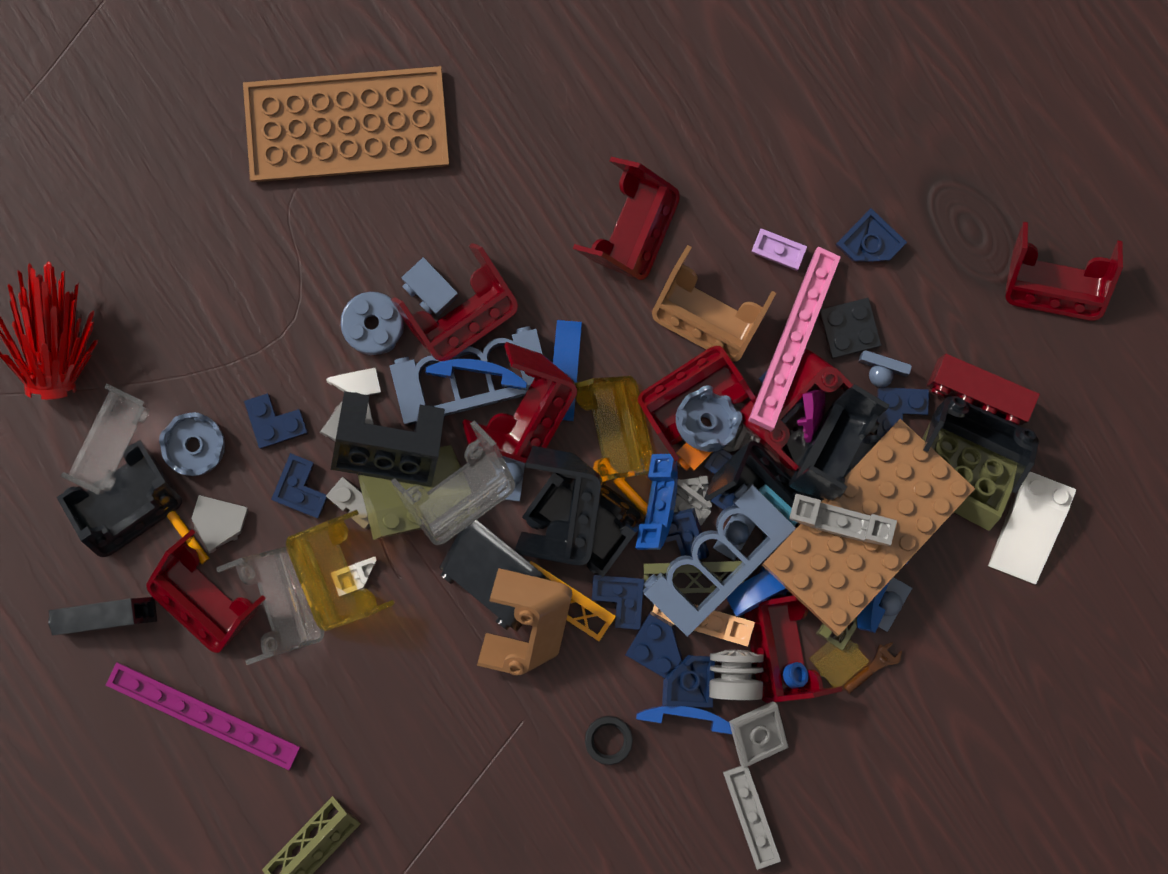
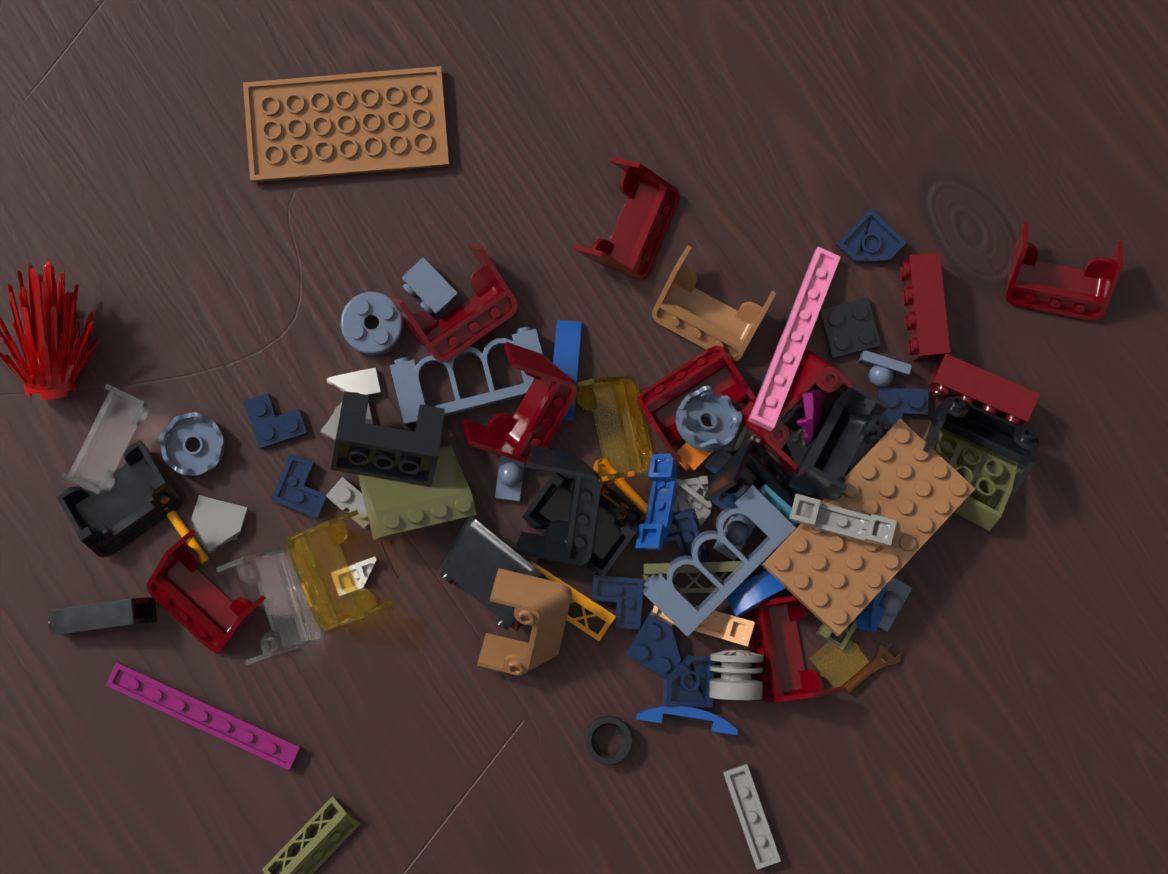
clear windscreen [391,421,515,545] -> none
blue slope [426,359,528,390] -> none
light grey tile [729,701,789,768] -> none
lavender plate [751,229,807,271] -> none
blue tile [783,662,808,689] -> none
white slope [988,472,1076,584] -> none
none -> dark red brick [899,252,950,361]

